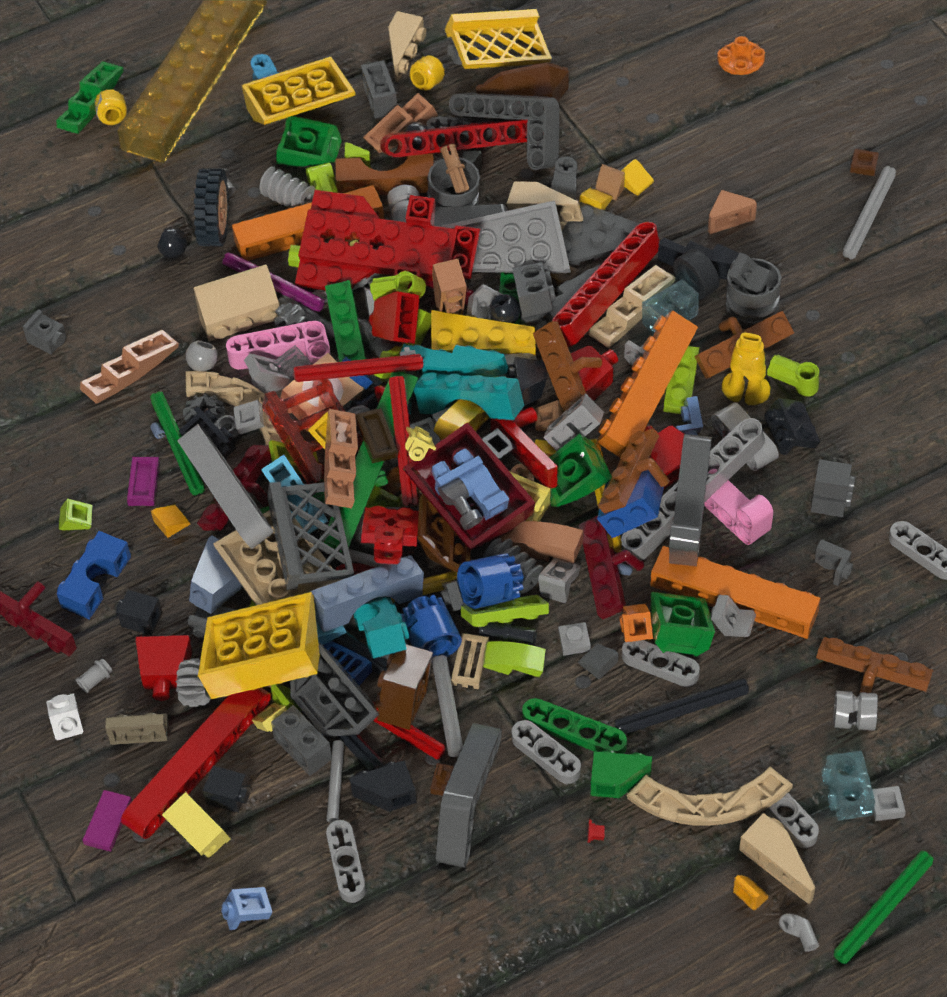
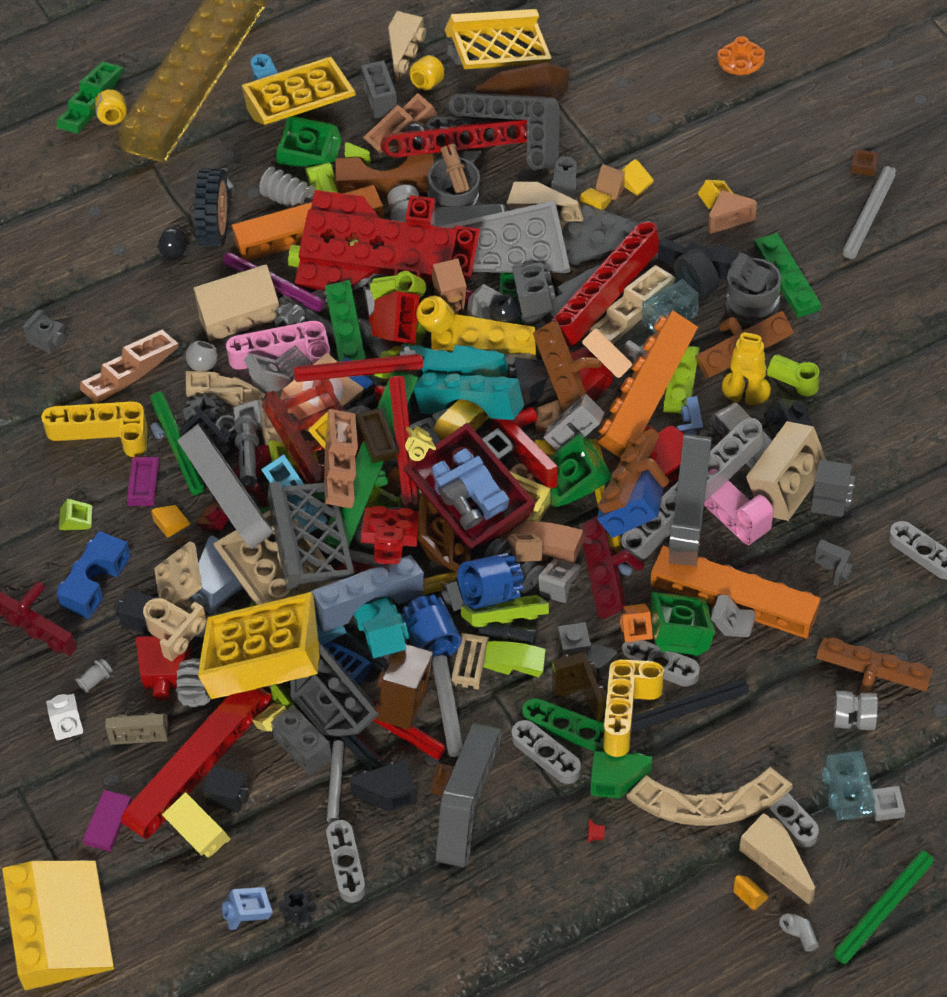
none -> yellow slope [2,861,114,990]
none -> yellow beam [41,402,147,457]
none -> tan pin [143,598,207,662]
none -> tan bracket [154,541,202,614]
none -> dark grey pin [234,416,259,487]
none -> black gear [279,887,317,927]
none -> yellow head [416,296,455,334]
none -> medium nougat slope [508,534,543,562]
none -> dark brown bracket [552,652,607,723]
none -> light nougat slope [583,329,633,378]
none -> yellow beam [603,660,664,757]
none -> yellow slope [698,180,733,209]
none -> tan brick [746,421,826,521]
none -> green plate [754,233,821,318]

